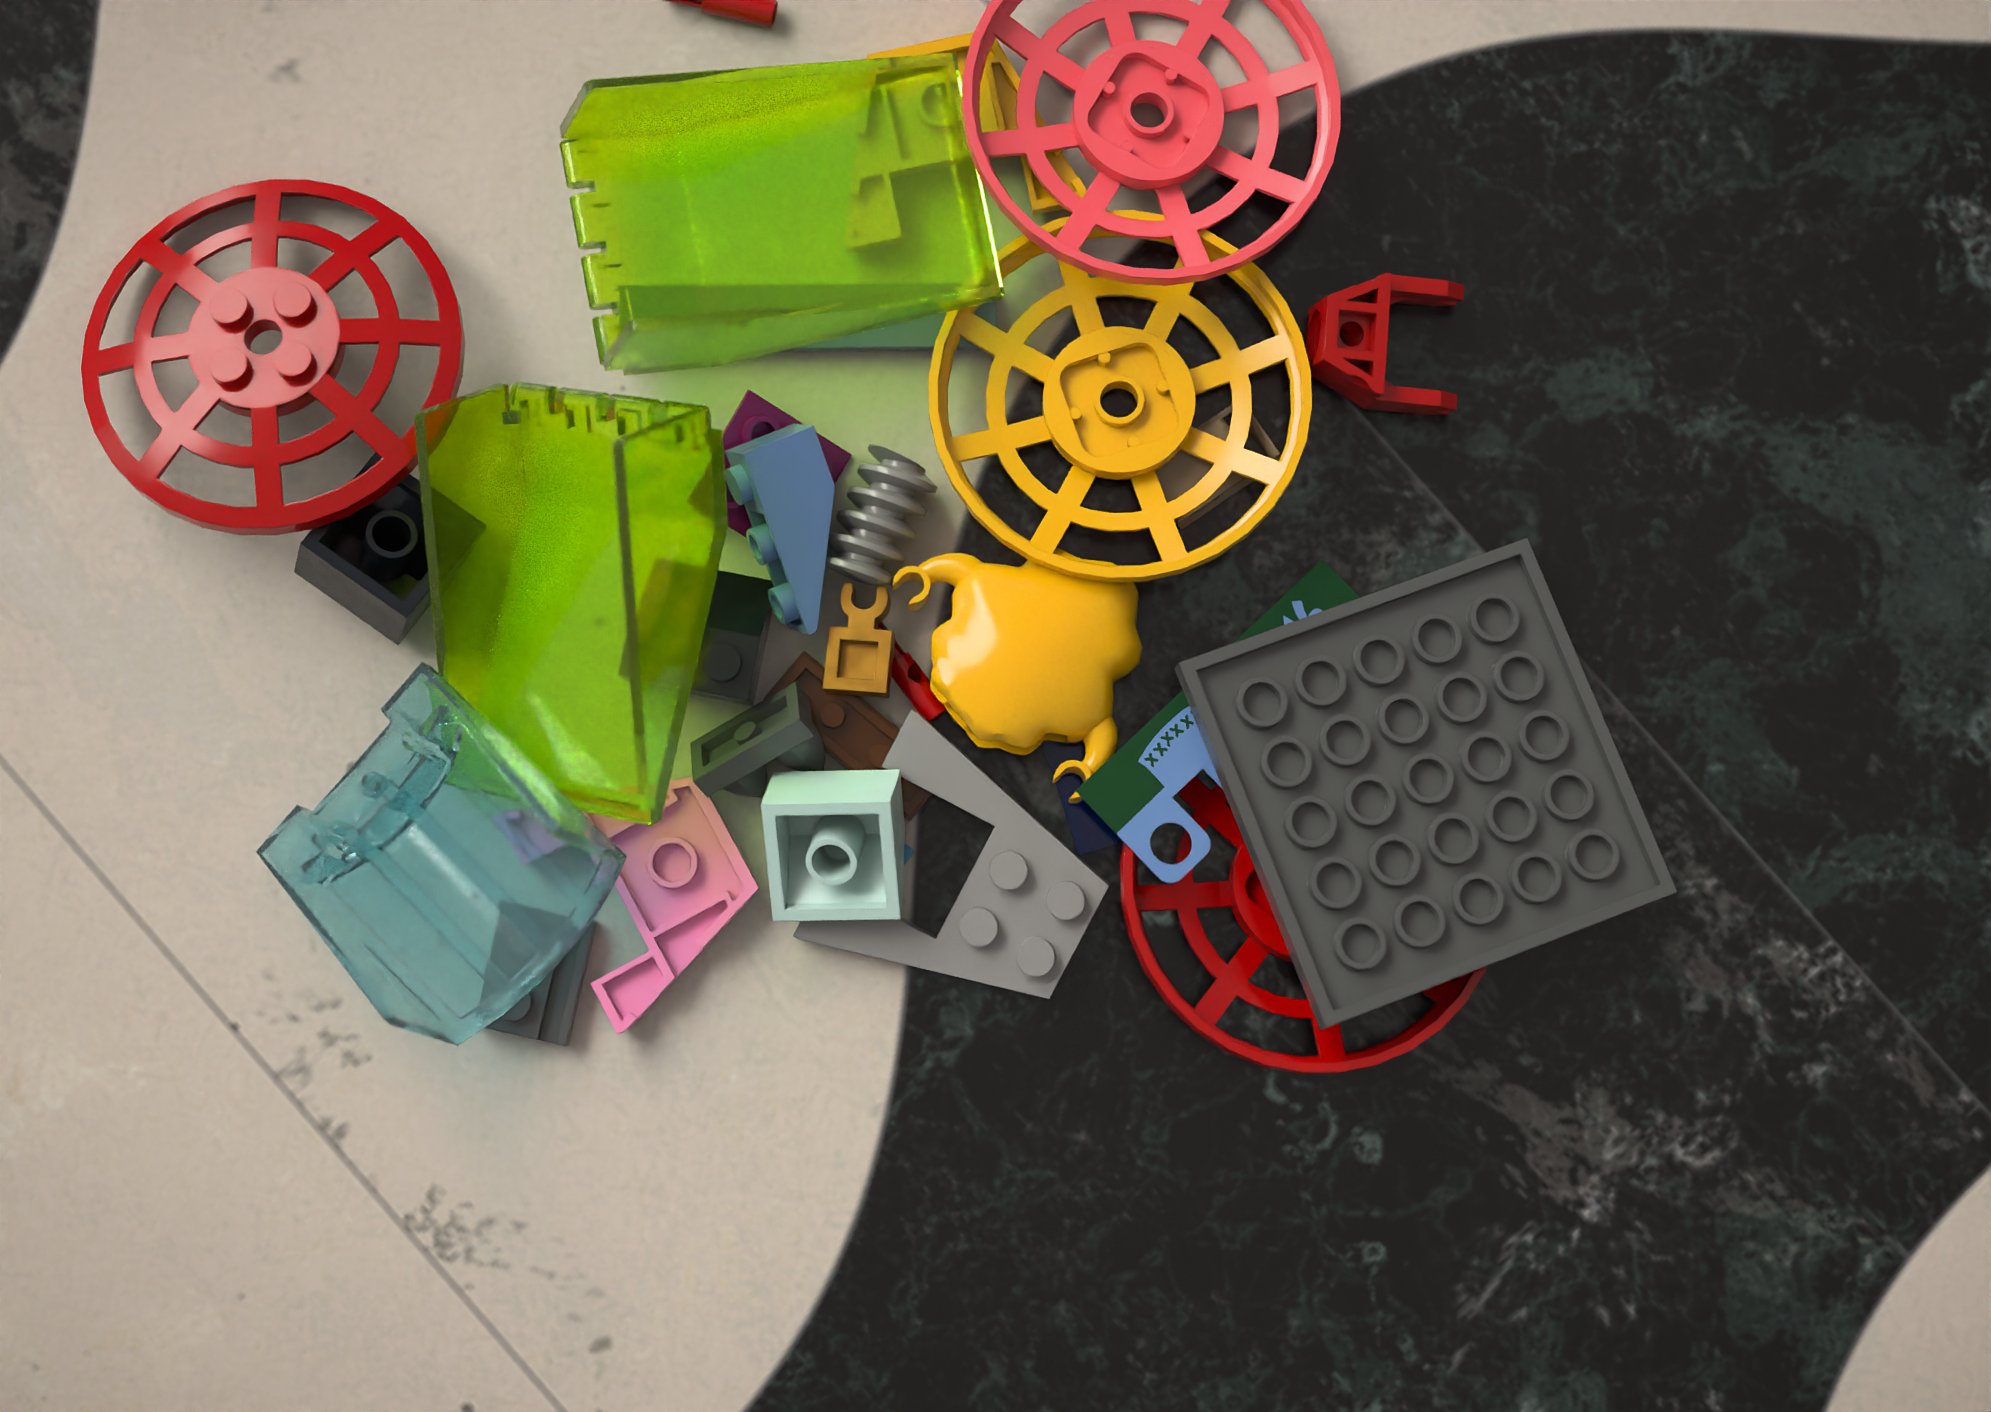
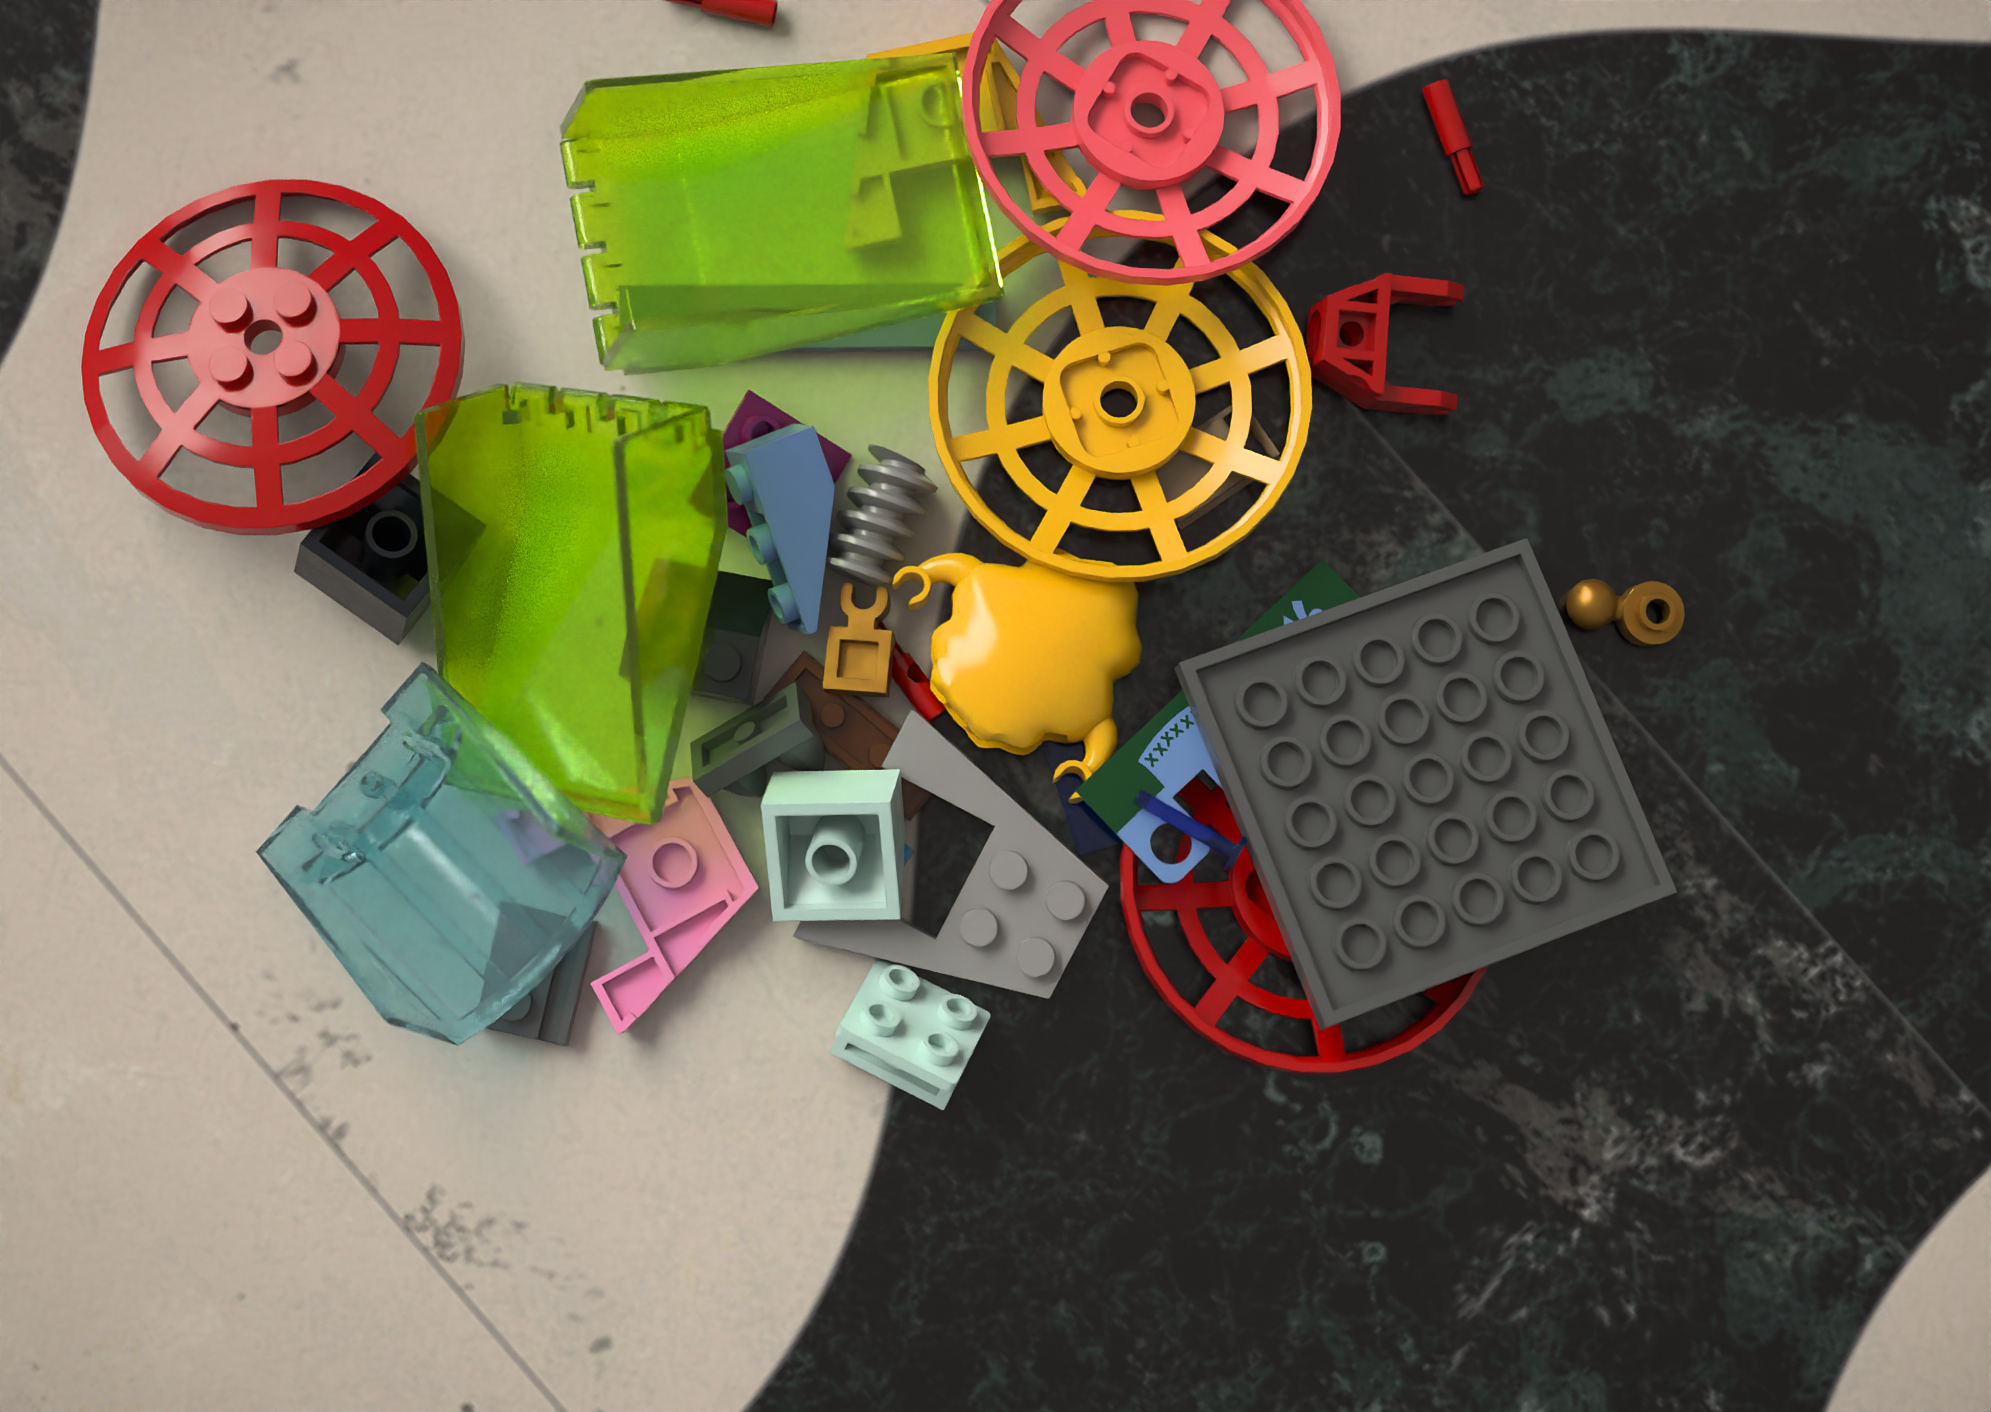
none -> light aqua bracket [829,958,991,1110]
none -> clear blue pin [1133,789,1248,872]
none -> red pin [1422,79,1485,195]
none -> pearl gold plate [1566,579,1685,647]

